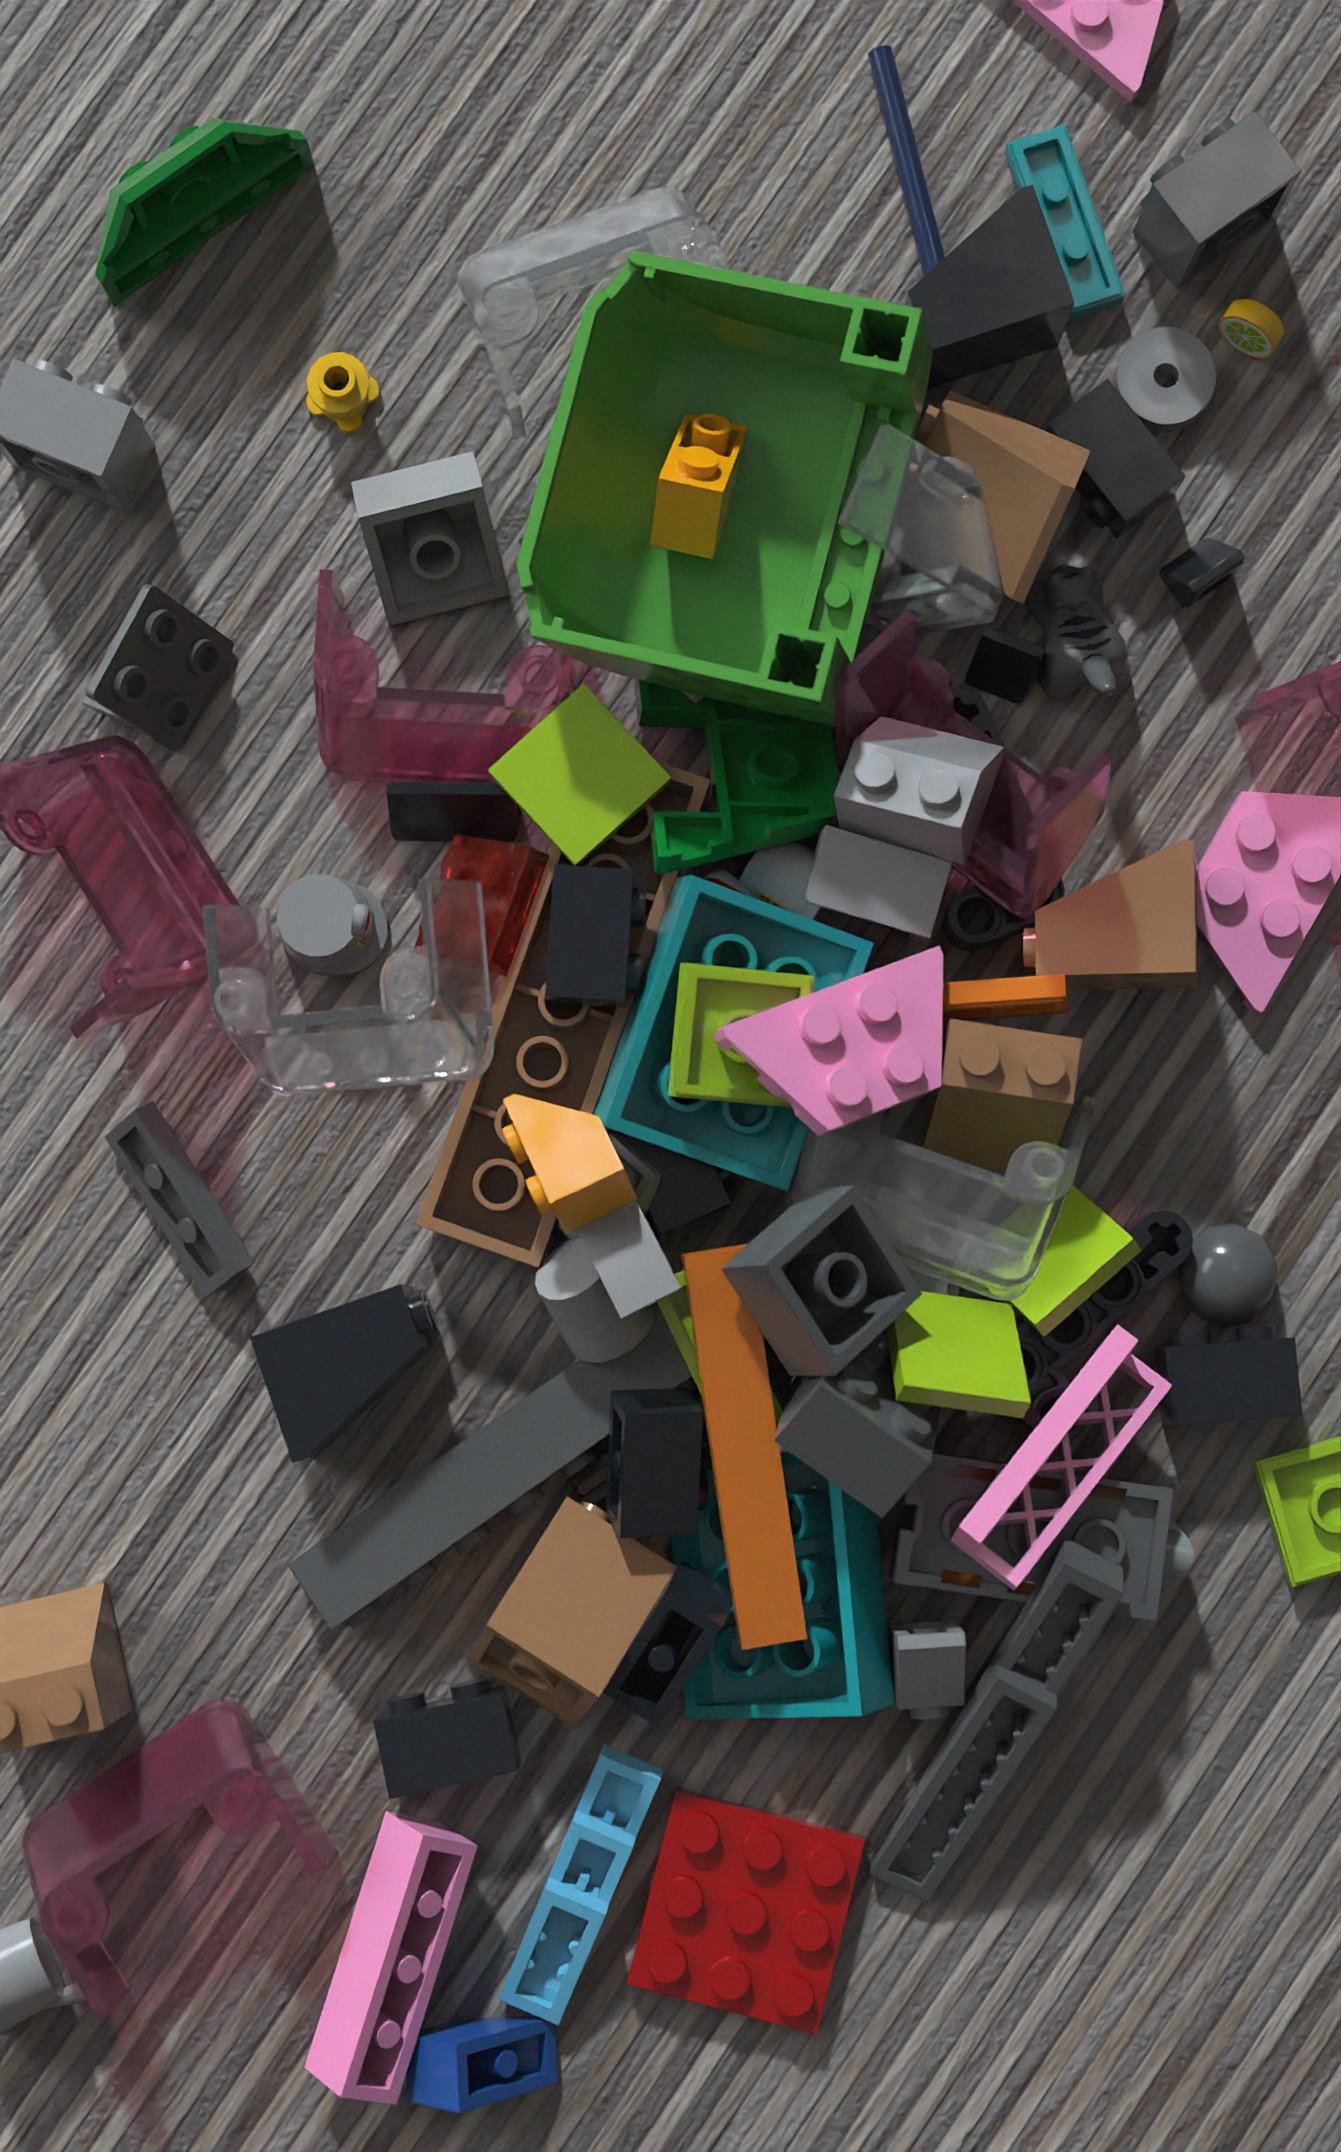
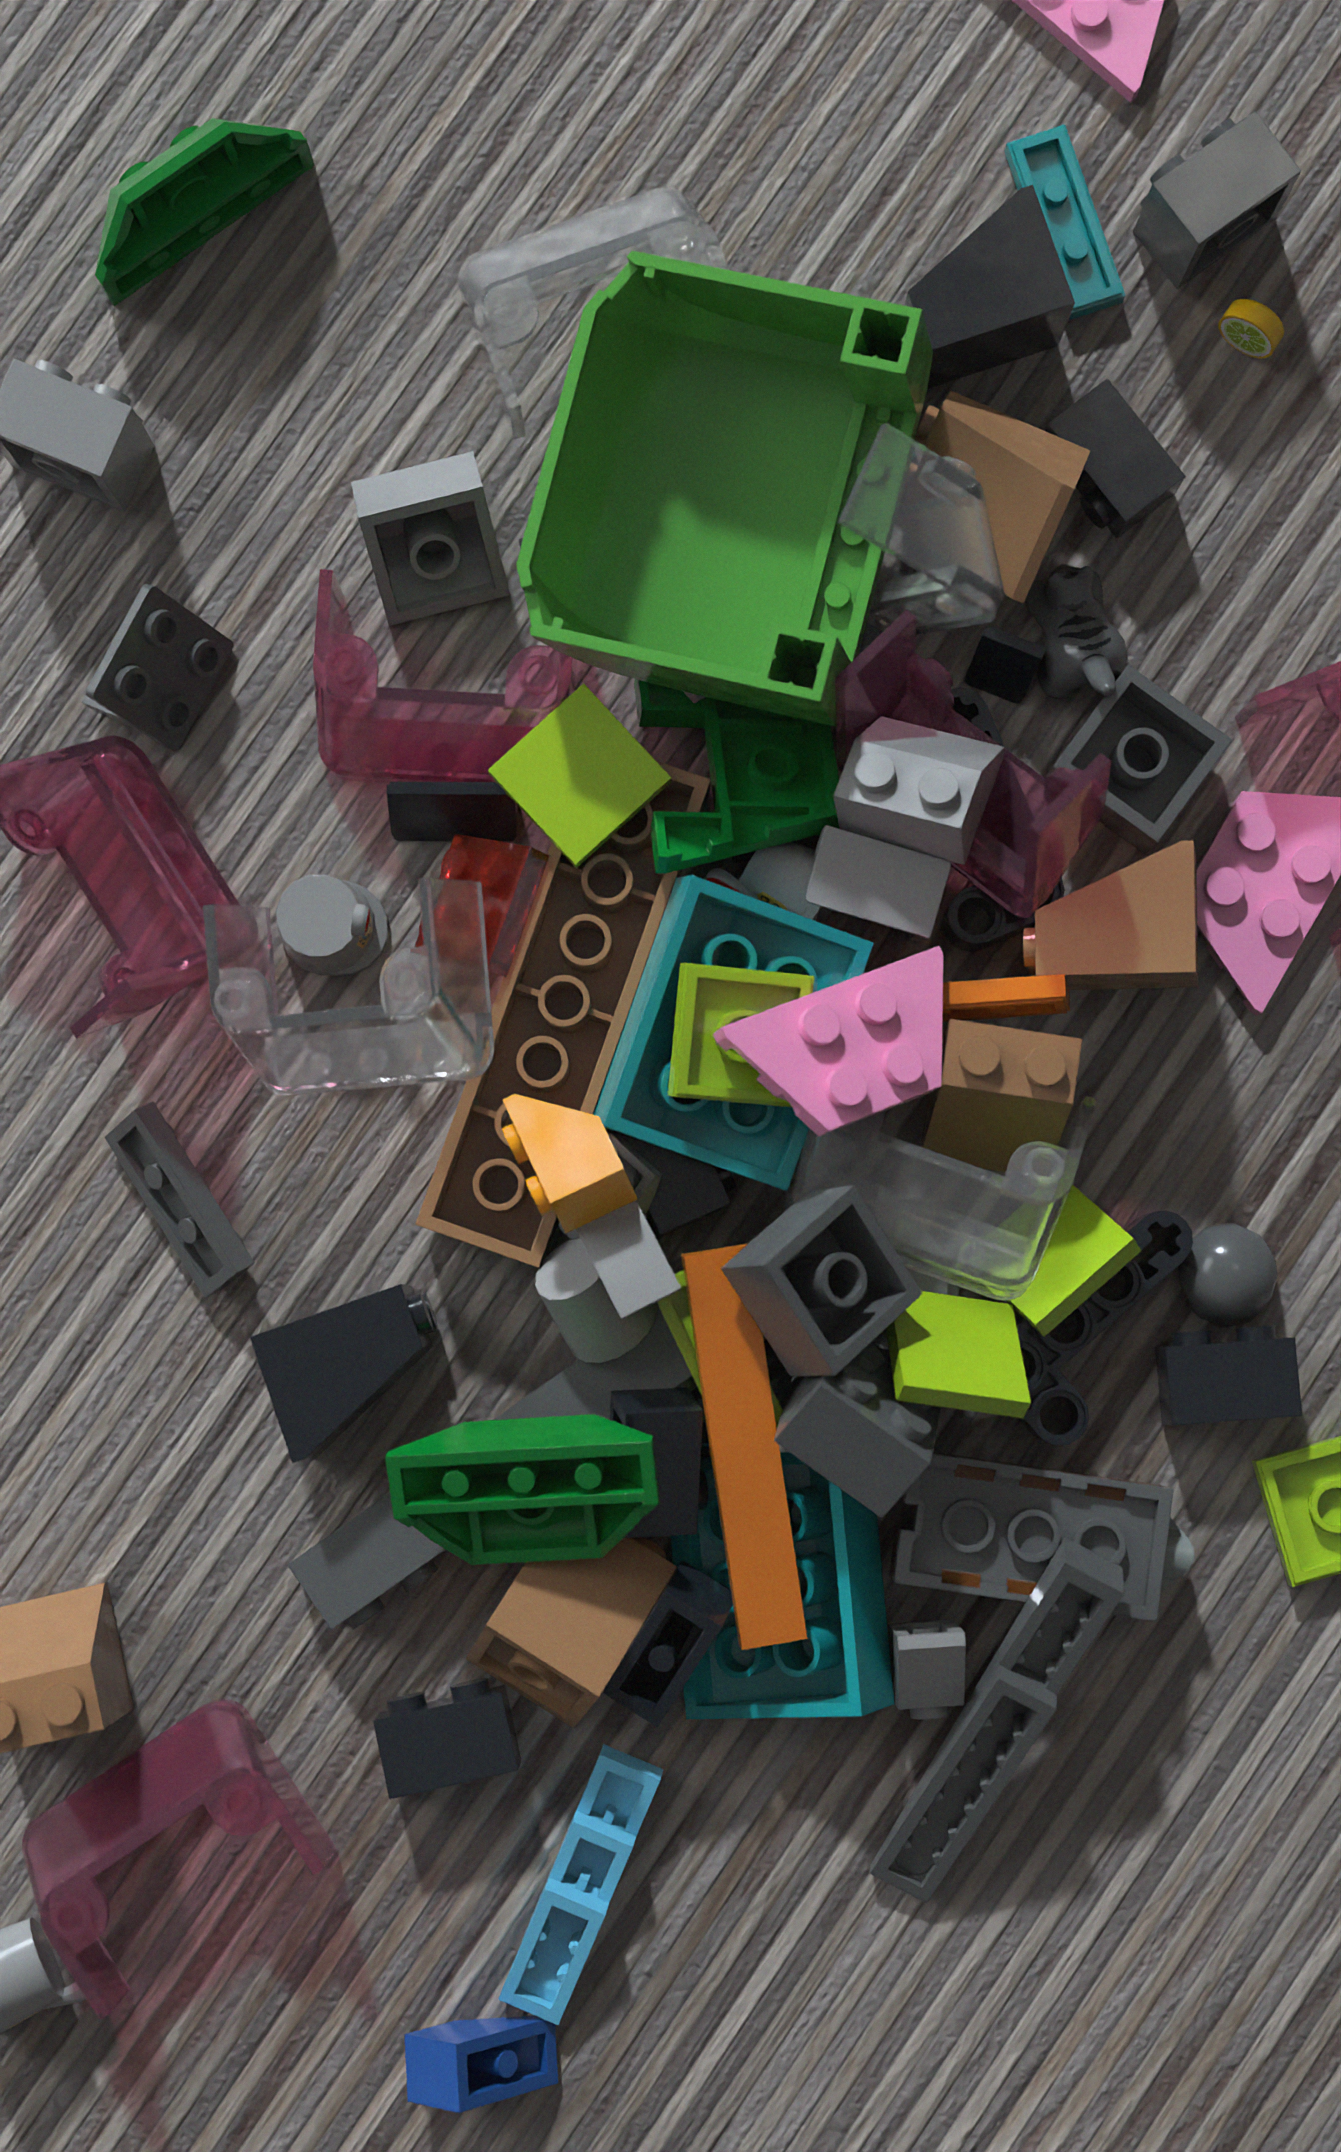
bright pink brick [304,1811,478,2105] -> none
yellow brick [306,352,380,434] -> none
black brick [545,865,646,1008] -> none
red plate [627,1787,865,2034] -> none
light orange slope [649,413,748,559] -> none
dark blue bar [868,45,945,276] -> none
bright pink fence [950,1324,1172,1591] -> none
light grey piece [1113,327,1216,432] -> none
black slope [1159,538,1245,608] -> none
none -> green wedge [385,1414,660,1565]
none -> dark grey brick [1044,664,1233,855]

